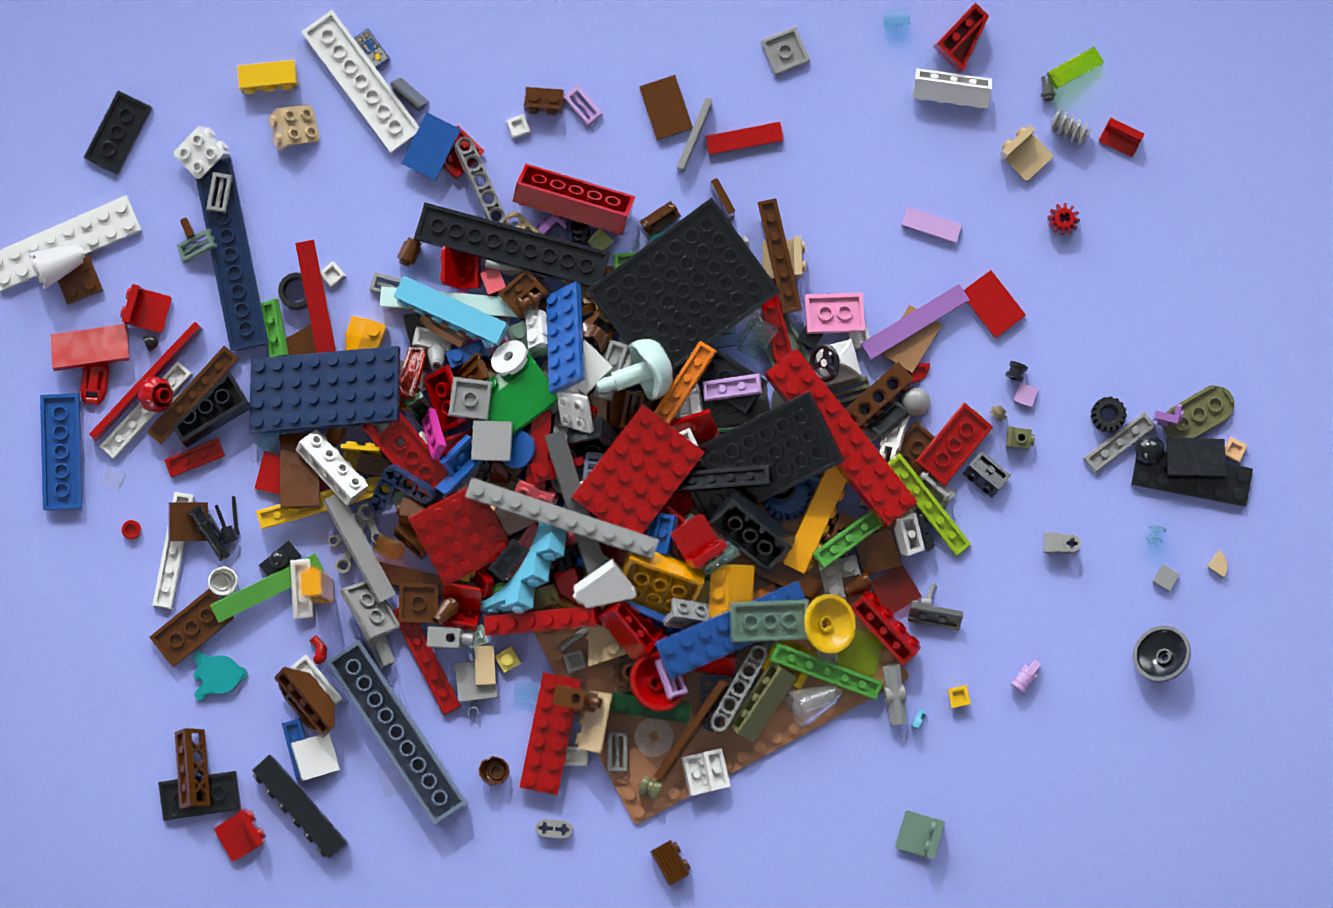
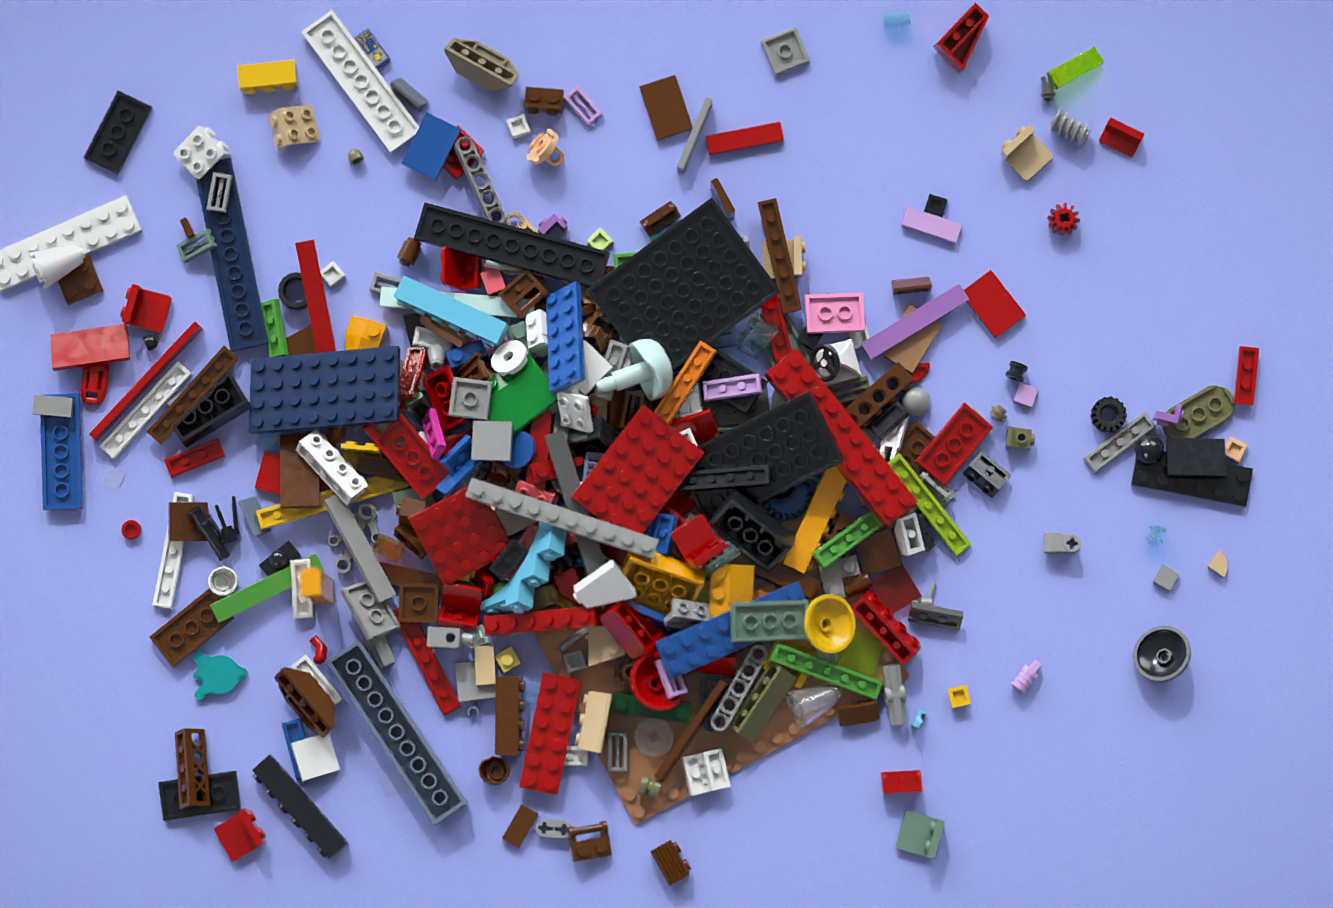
red plant [137,376,173,413] -> none
dark blue beam [369,464,436,515] -> none
reddish brown cone [432,597,460,626] -> none
red brick [512,164,636,235] -> none
reddish brown wheel [516,292,540,315] -> none
reddish brown torso [552,685,604,713] -> none
black wheel [570,221,591,243] -> none
white brick [912,68,992,108] -> none
none -> light grey tile [32,395,74,418]
none -> sand blue slope [239,497,271,537]
none -> olive hinge [348,148,364,165]
none -> dark tan wedge [444,37,519,91]
none -> reddish brown brick [495,676,526,755]
none -> reddish brown tile [502,804,538,848]
none -> light nougat tile [526,129,564,166]
none -> reddish brown plate [567,820,612,862]
none -> reddish brown slope [838,700,880,726]
none -> red hinge [881,770,922,794]
none -> slope [891,277,932,295]
none -> black tile [924,194,948,218]
none -> red plate [1234,346,1259,406]

